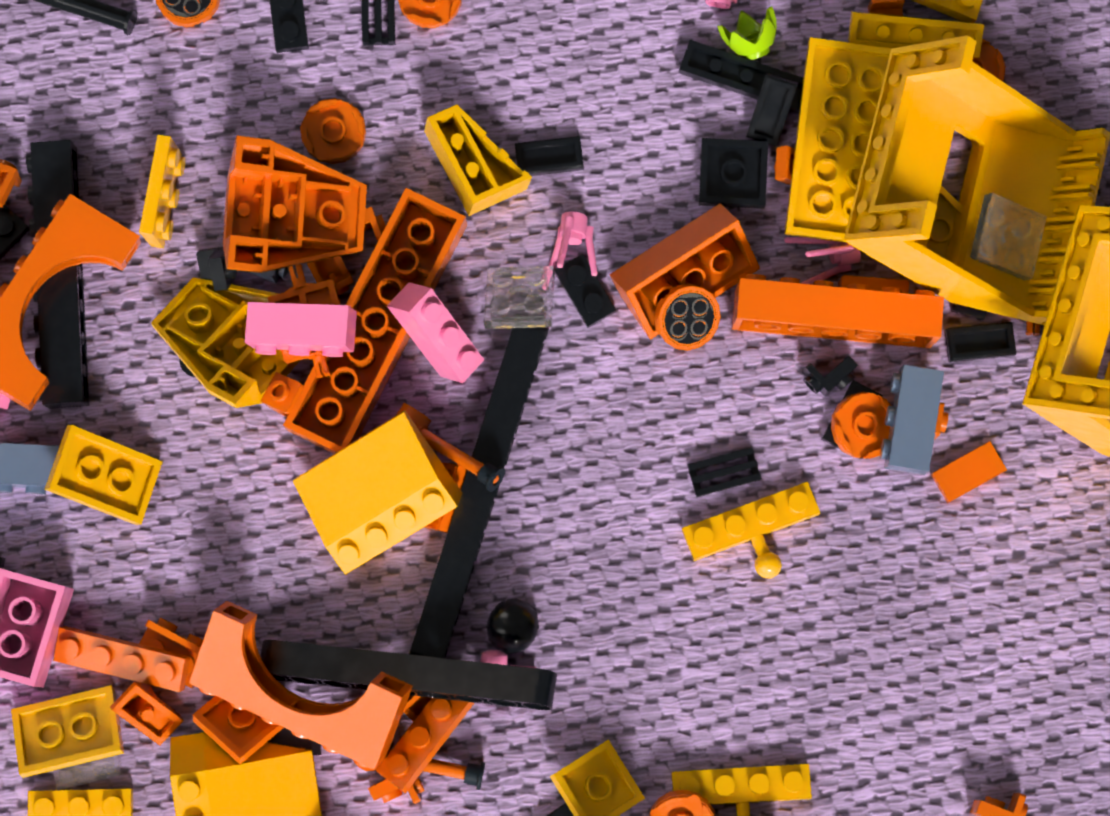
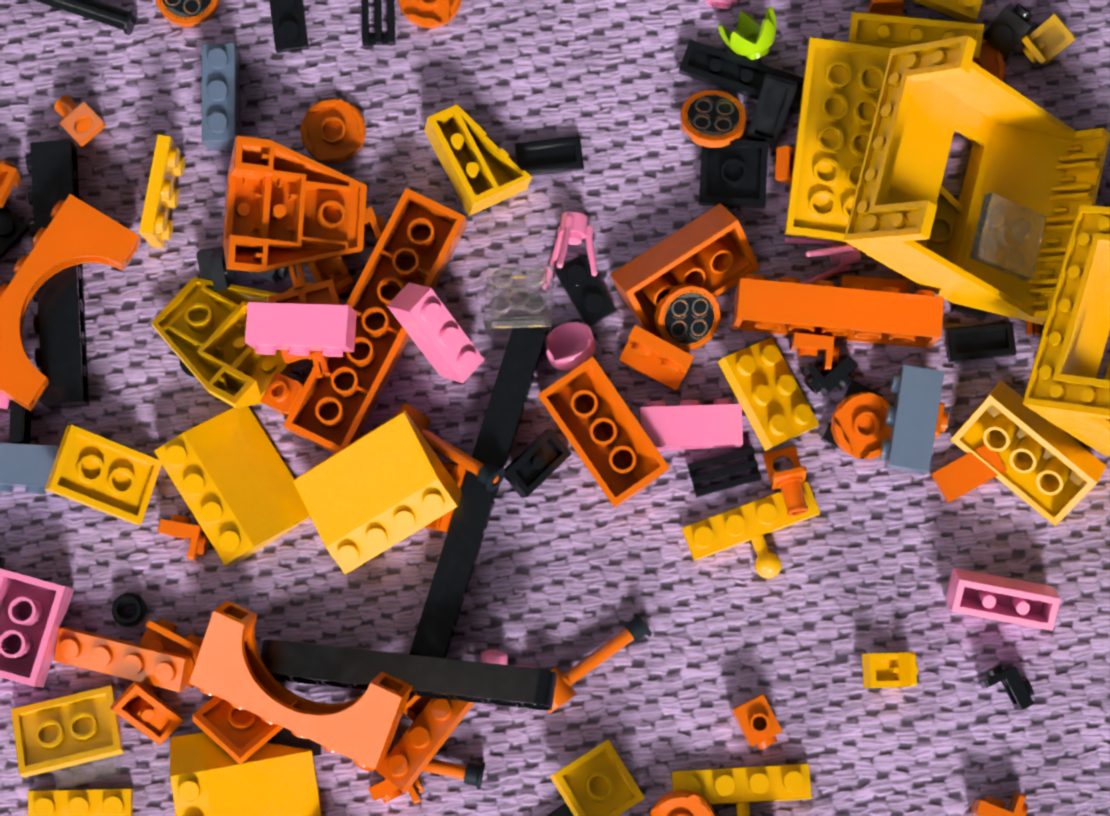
black hair [486,598,539,654] -> none
none -> black tile [9,400,32,444]
none -> orange bracket [54,95,106,147]
none -> black plate [112,593,147,627]
none -> yellow slope [154,406,310,568]
none -> orange bracket [158,515,209,562]
none -> sand blue brick [201,43,240,150]
none -> black plate [504,428,572,498]
none -> orange slope [537,356,670,508]
none -> bright pink hair [544,322,596,371]
none -> orange piece [547,613,652,714]
none -> orange bracket [619,325,695,391]
none -> bright pink brick [639,398,743,451]
none -> tile [680,90,746,148]
none -> yellow plate [718,337,820,451]
none -> orange brick [731,694,782,750]
none -> orange bracket [763,446,808,516]
none -> orange bracket [790,332,839,374]
none -> yellow bracket [862,652,918,688]
none -> bright pink brick [946,567,1061,631]
none -> yellow slope [950,380,1106,526]
none -> black bracket [979,664,1034,710]
none -> black bracket [982,3,1035,57]
none -> yellow bracket [1021,13,1077,65]

